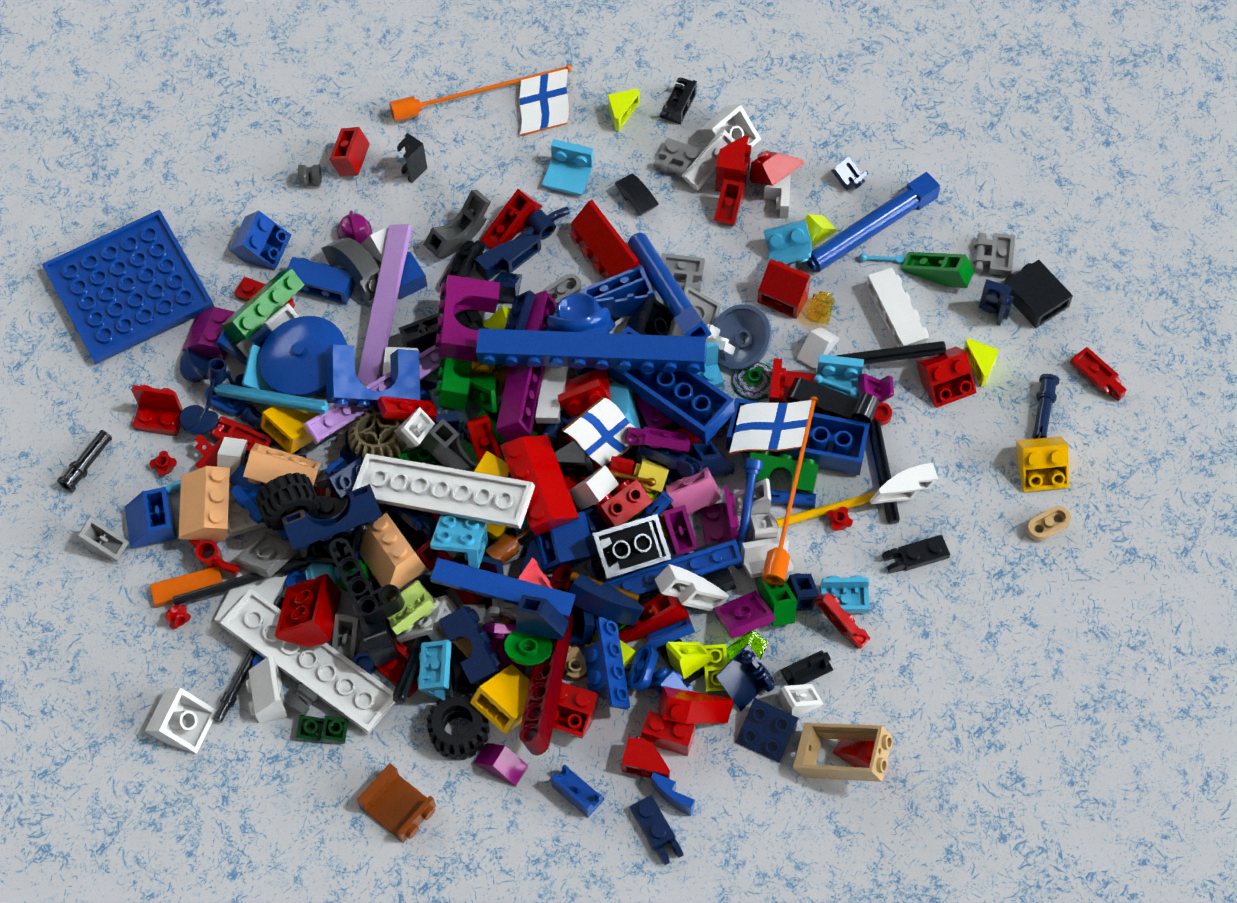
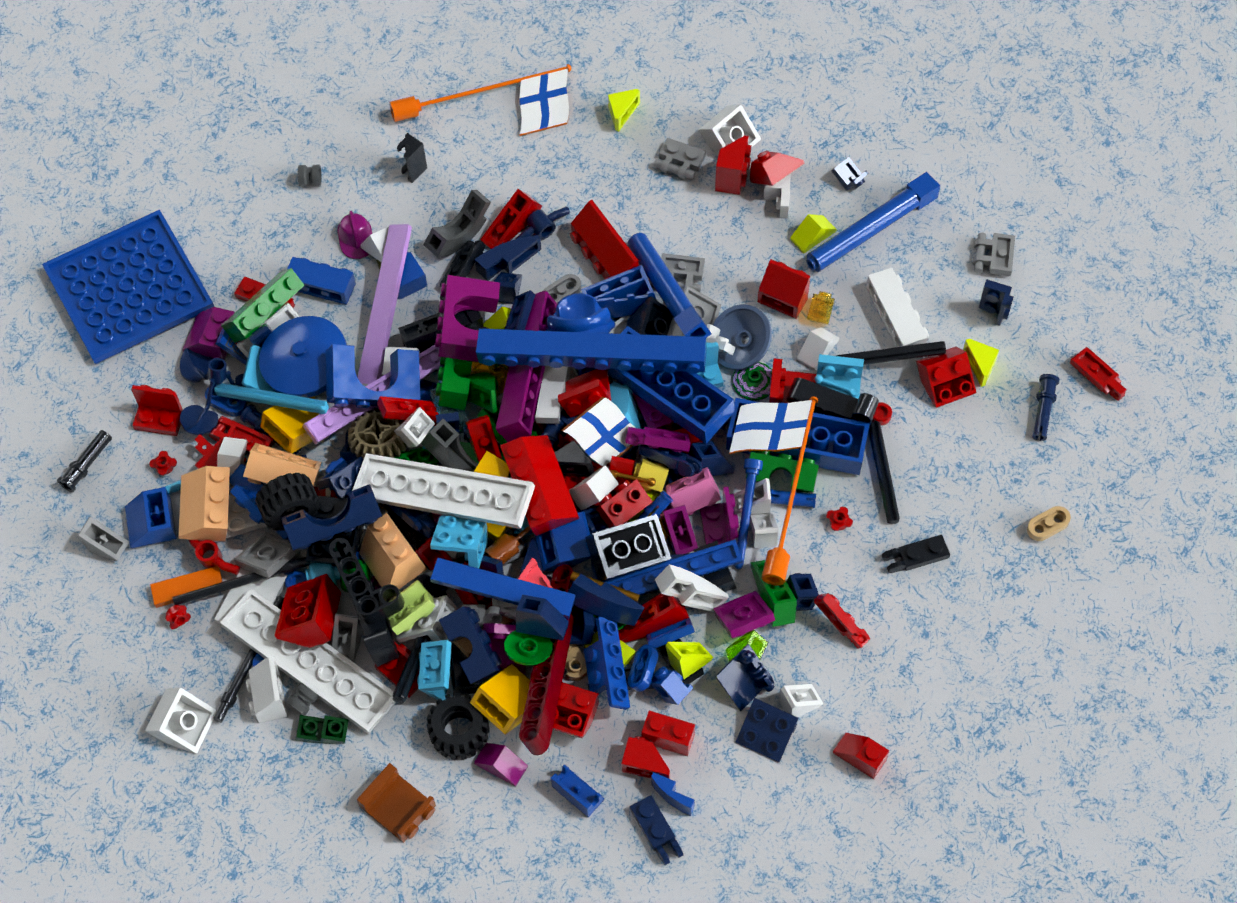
blue slope [229,211,291,270] -> none
dark grey arch [321,237,380,302] -> none
red brick [329,127,370,177] -> none
blue tile [352,652,375,675] -> none
medium azure bracket [542,139,594,196] -> none
black slope [615,173,659,216] -> none
red slope [658,686,734,724] -> none
black hinge [660,77,697,125] -> none
white tile [682,129,735,191] -> none
neon yellow slope [703,644,728,692] -> none
red slope [714,178,745,225] -> none
white panel [741,536,794,578] -> none
medium azure bracket [763,219,812,265] -> none
yellow axle [775,491,877,528] -> none
black hinge [780,650,833,686] -> none
tan window [793,723,893,782] -> none
medium azure bracket [820,575,870,614] -> none
magenta bracket [858,373,894,402] -> none
medium azure hinge [859,253,904,264] -> none
white slope [870,463,938,504] -> none
green slope [901,252,975,288] -> none
black brick [1004,259,1073,328] -> none
yellow slope [1016,436,1069,492] -> none

